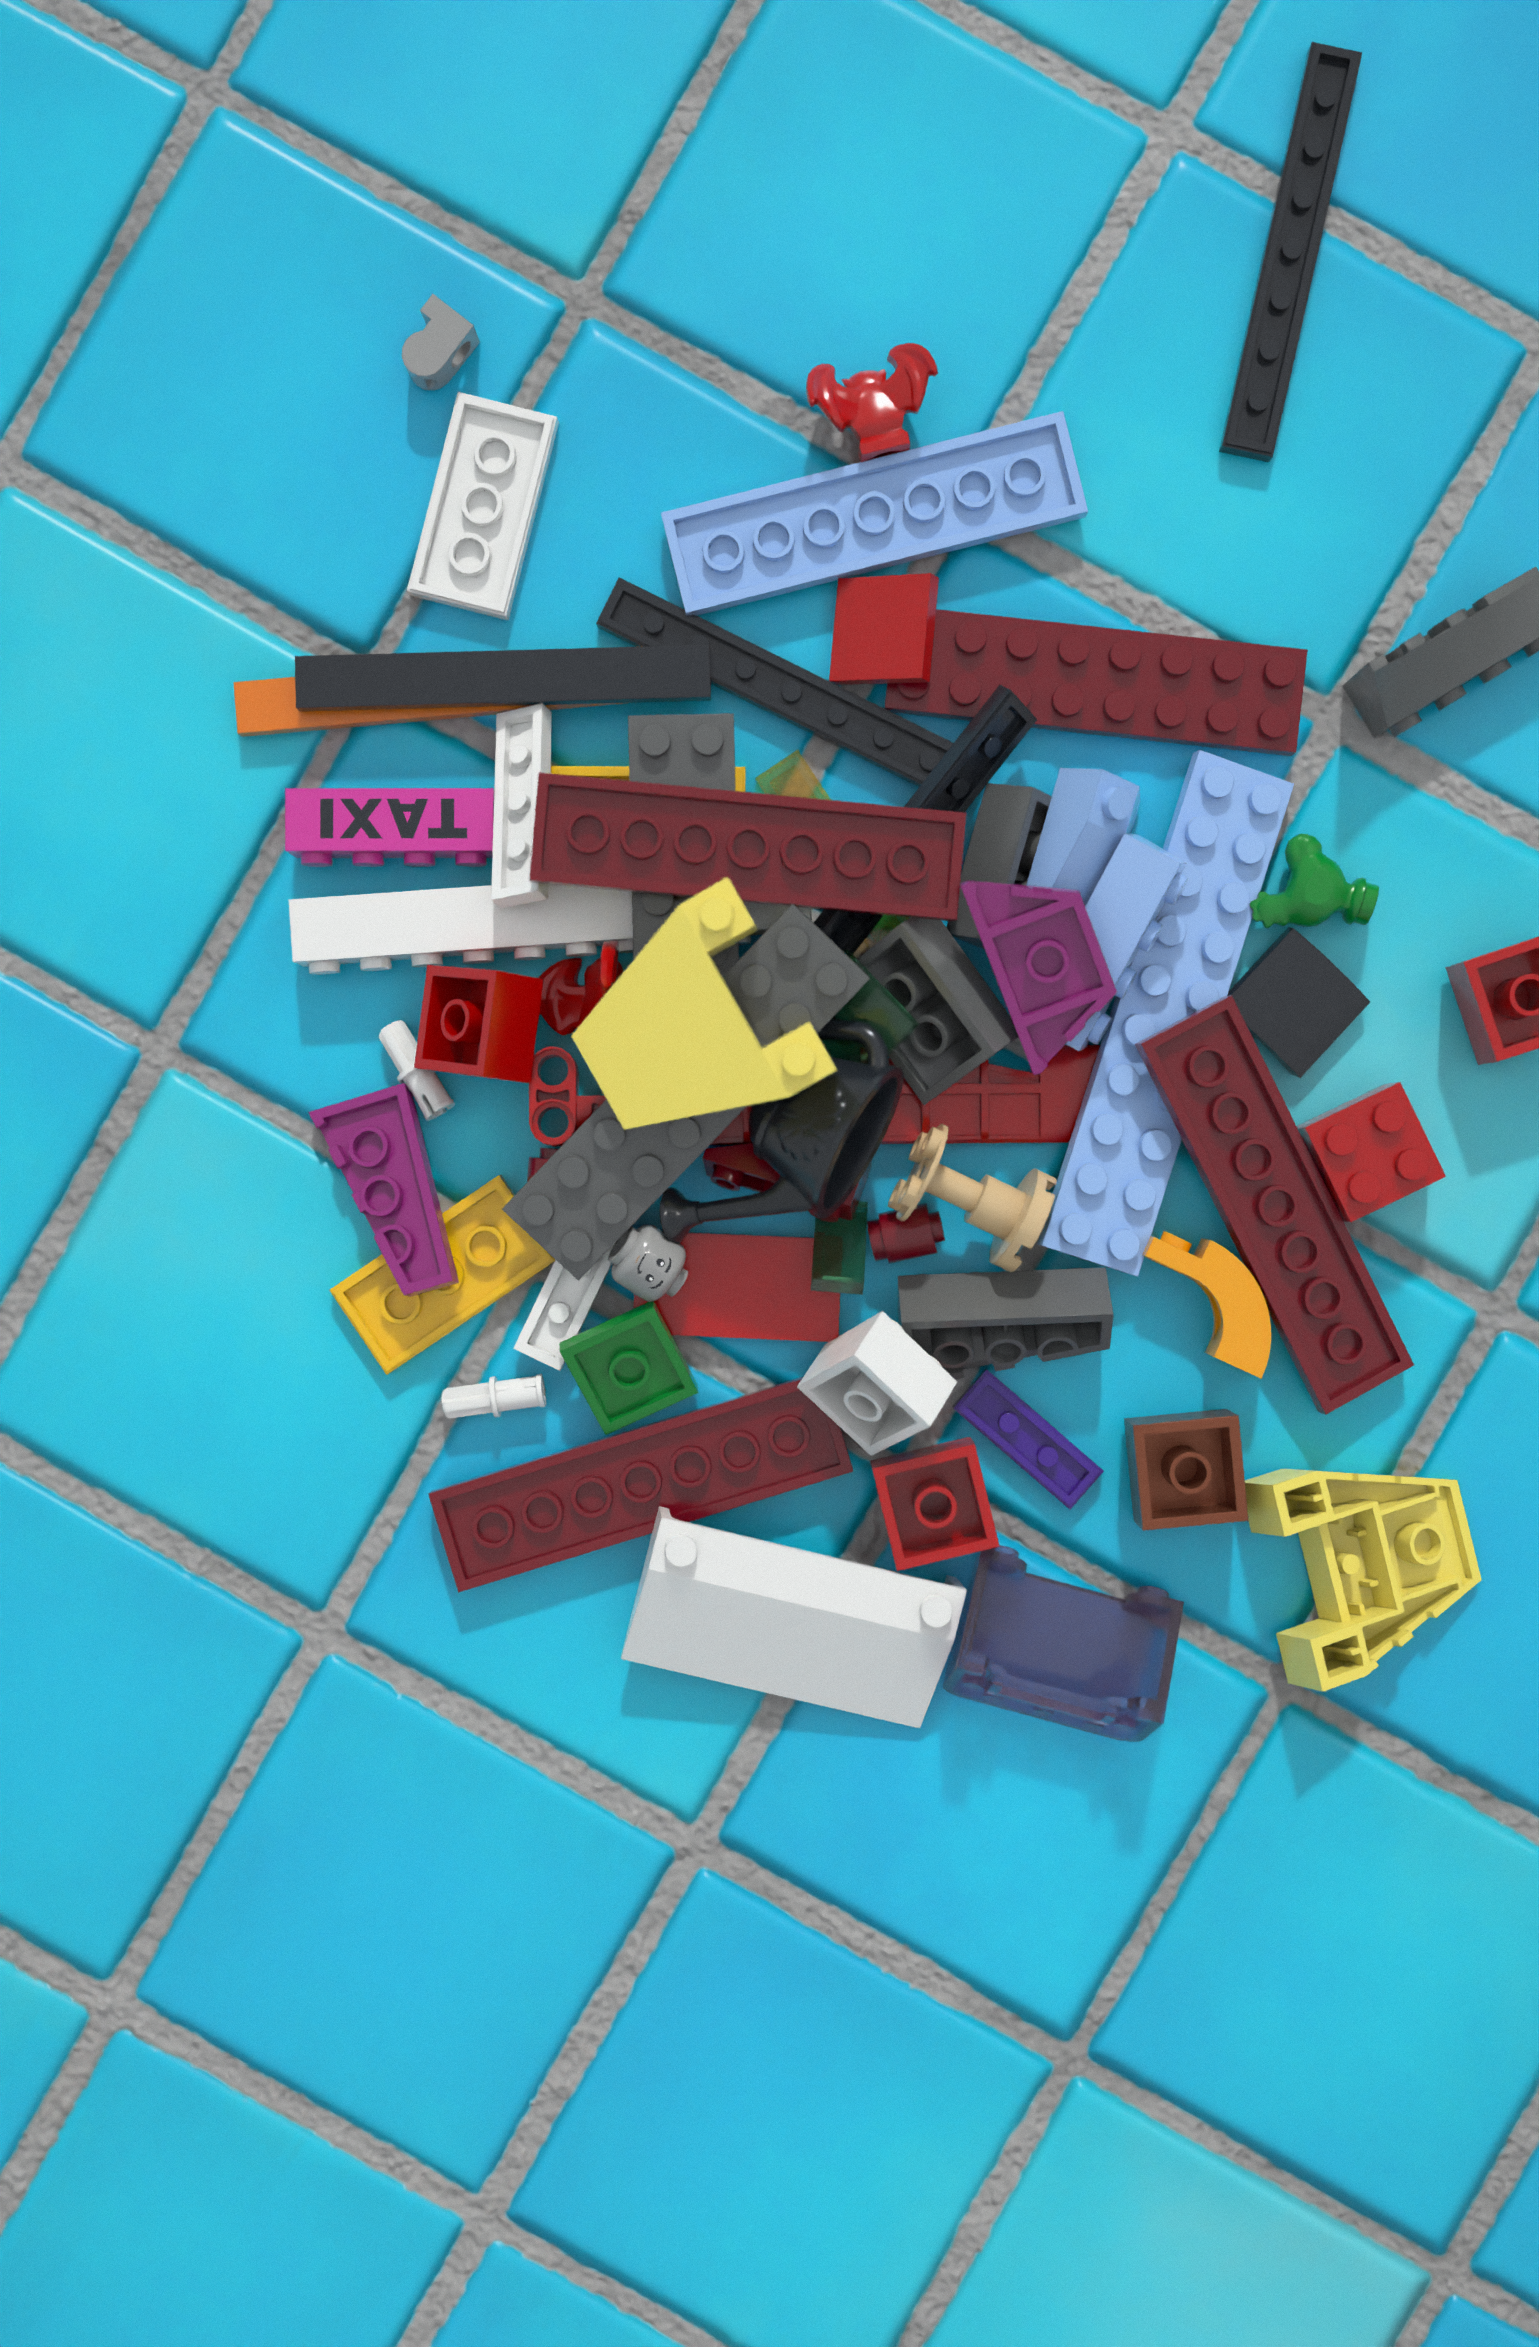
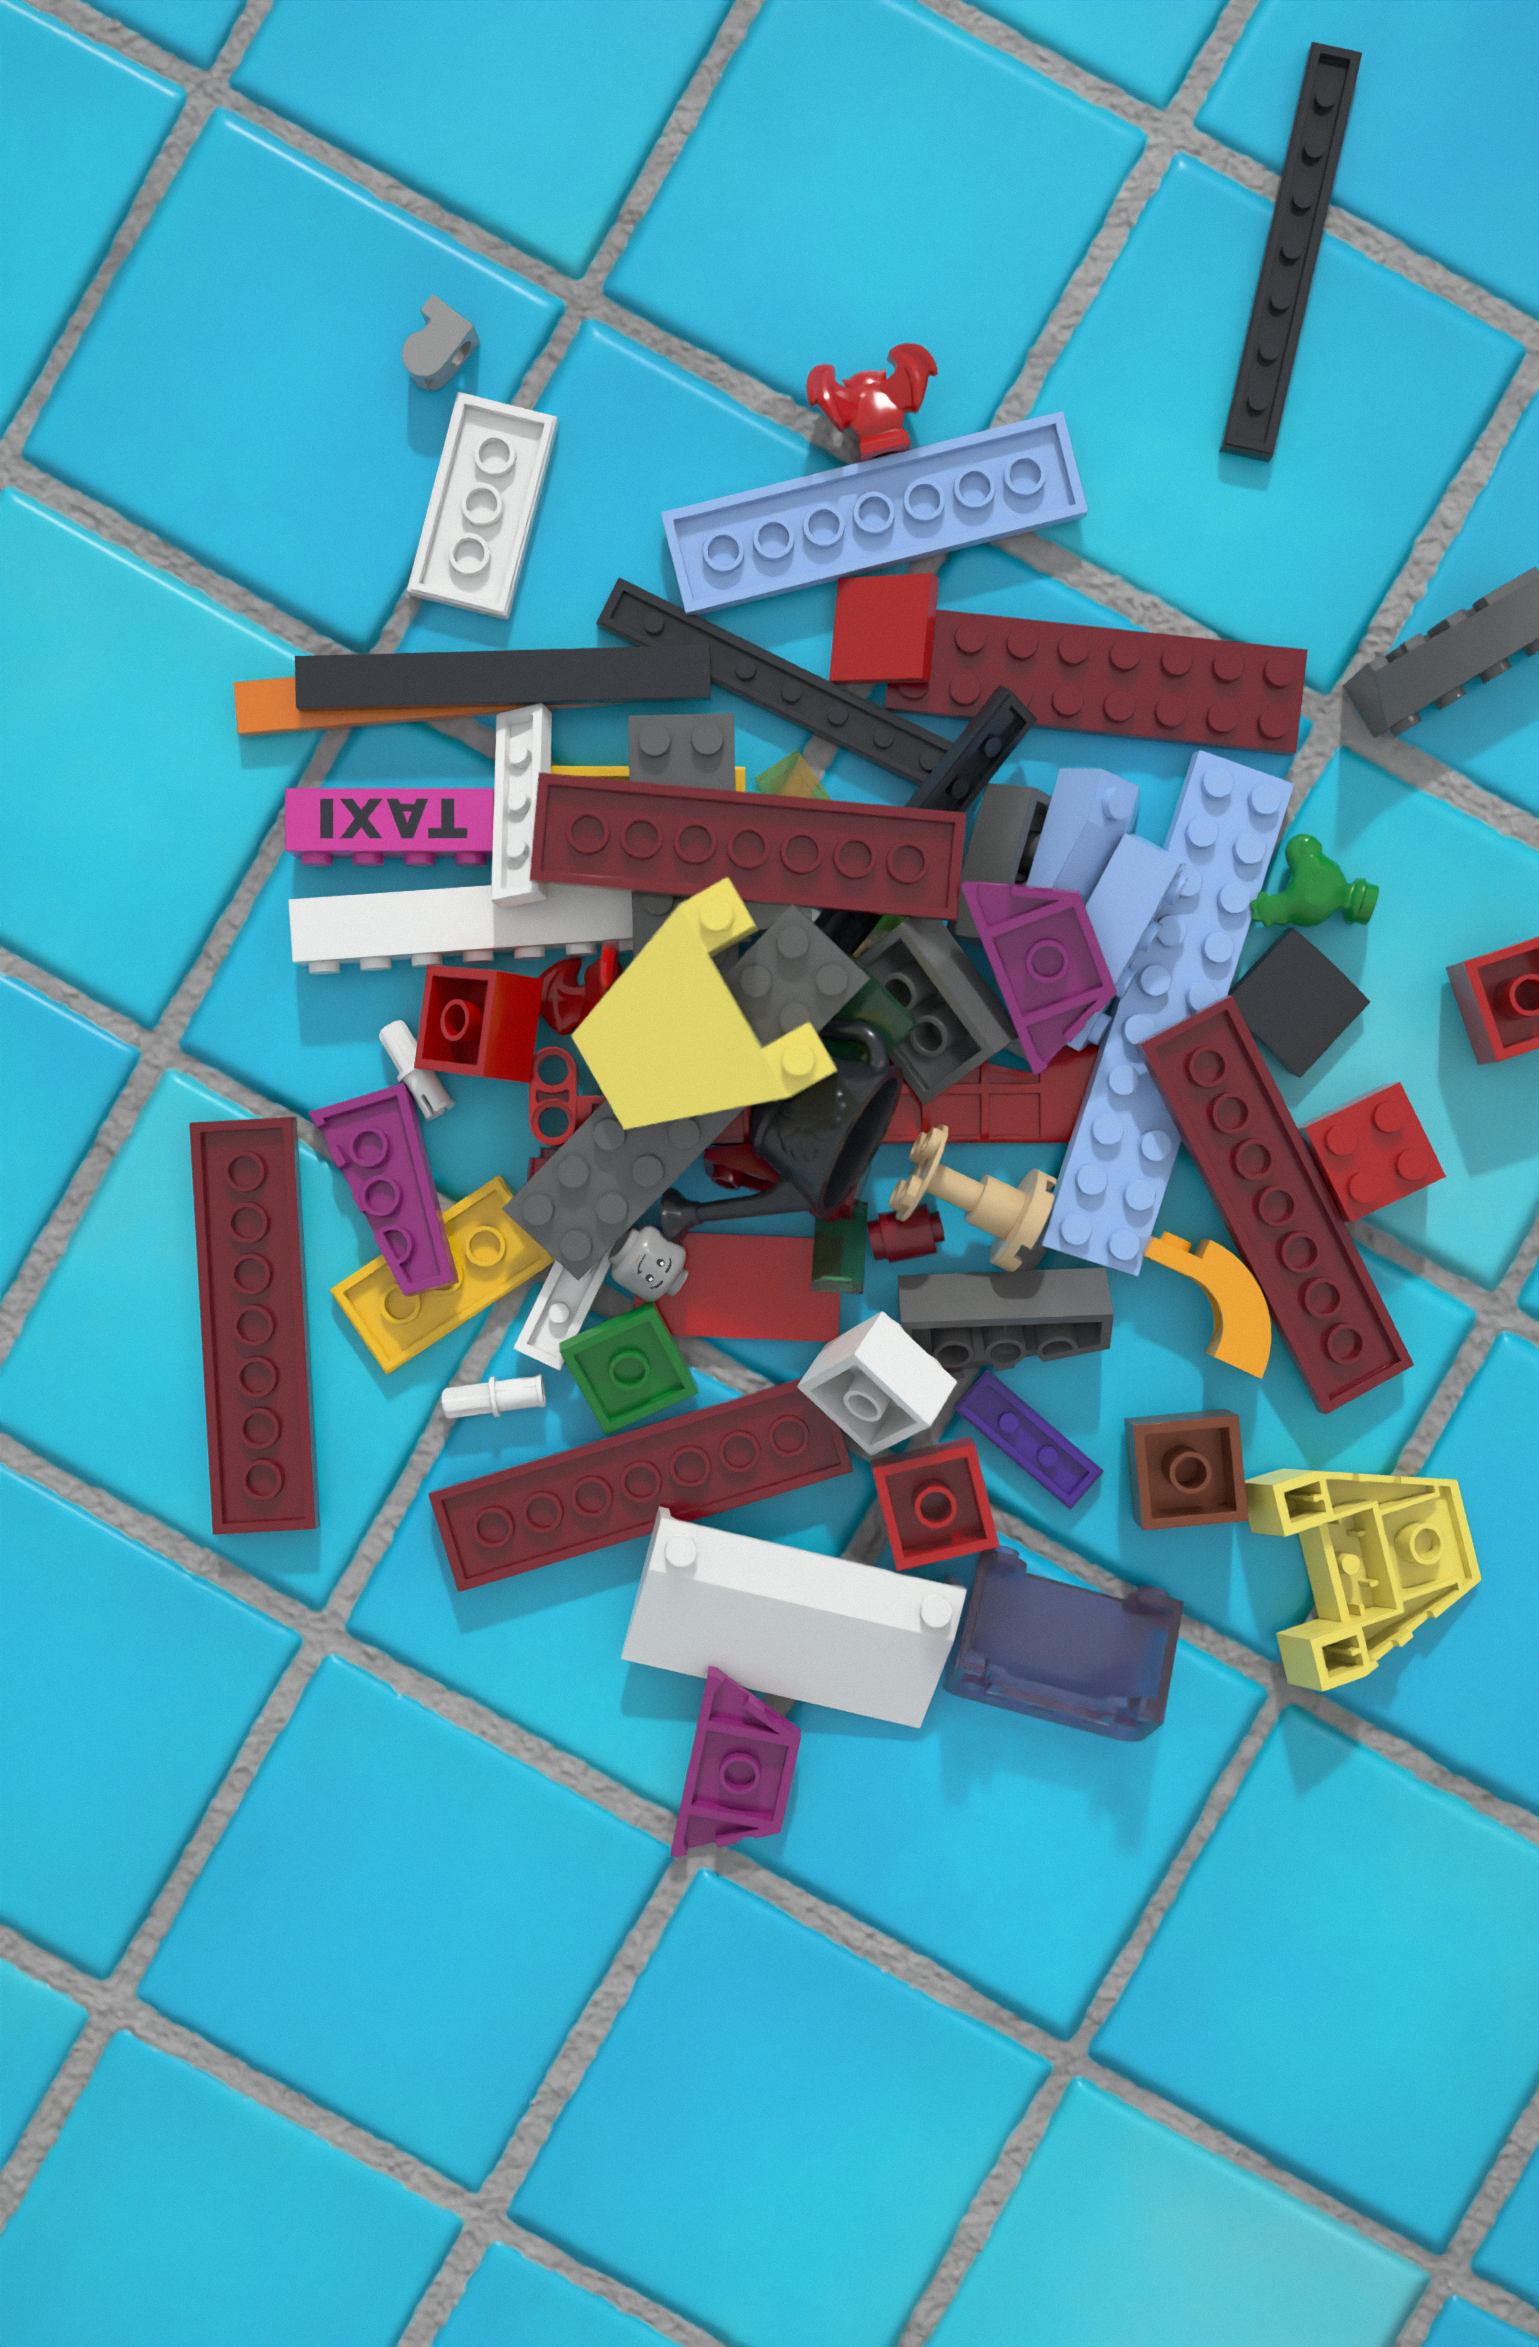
none -> dark red plate [189,1117,320,1535]
none -> magenta wing [670,1666,801,1857]

